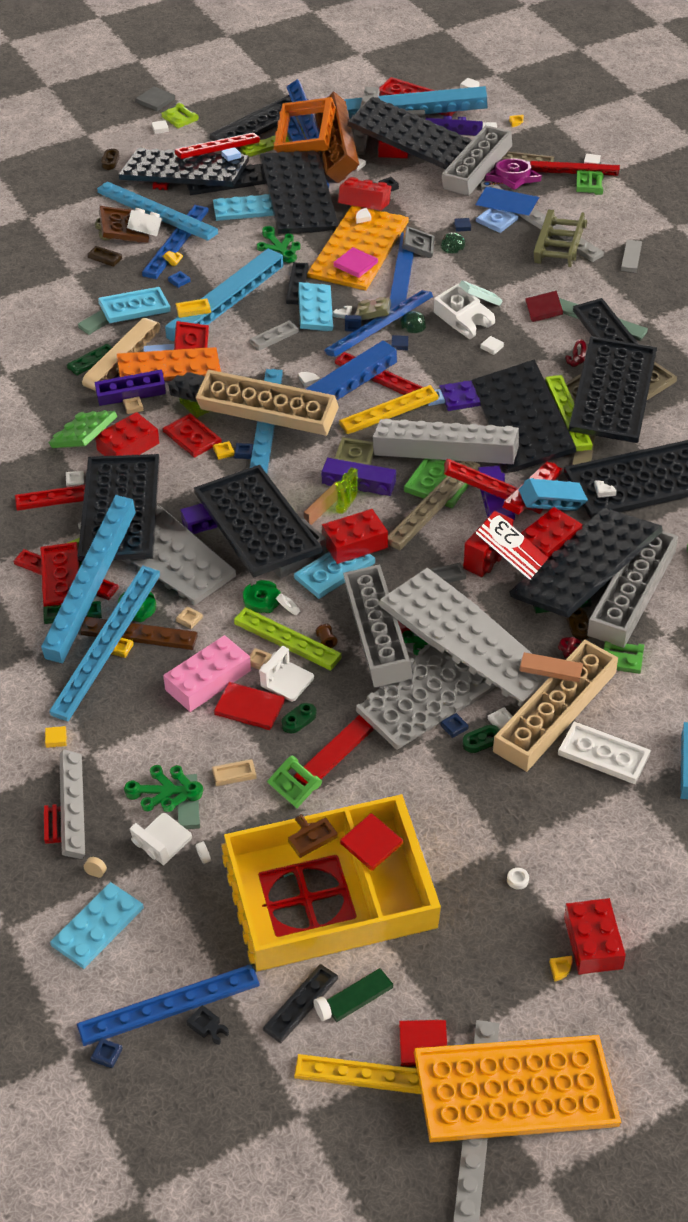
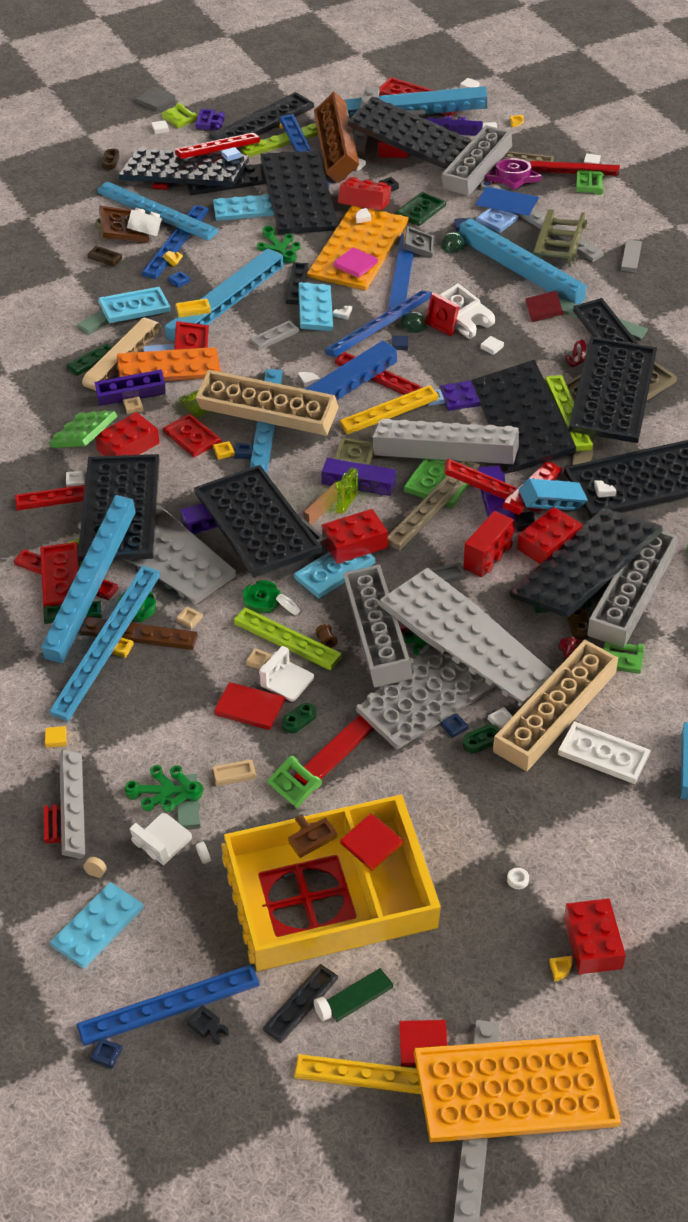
bright pink brick [163,635,251,712] -> none
black plate [168,372,205,402] -> none
orange window [273,97,336,153] -> none
blue tile [286,79,320,140] -> none
dark blue tile [345,315,361,332] -> none
olive plate [356,297,391,320] -> none
light aqua tile [459,281,503,306] -> none
sticker [476,512,548,579] -> none
nougat tile [520,652,583,682] -> none
none -> dark purple plate [195,109,225,131]
none -> dark green tile [395,191,446,226]
none -> red tile [425,293,460,336]
none -> dark azure brick [459,218,587,304]
none -> black plate [515,511,535,532]

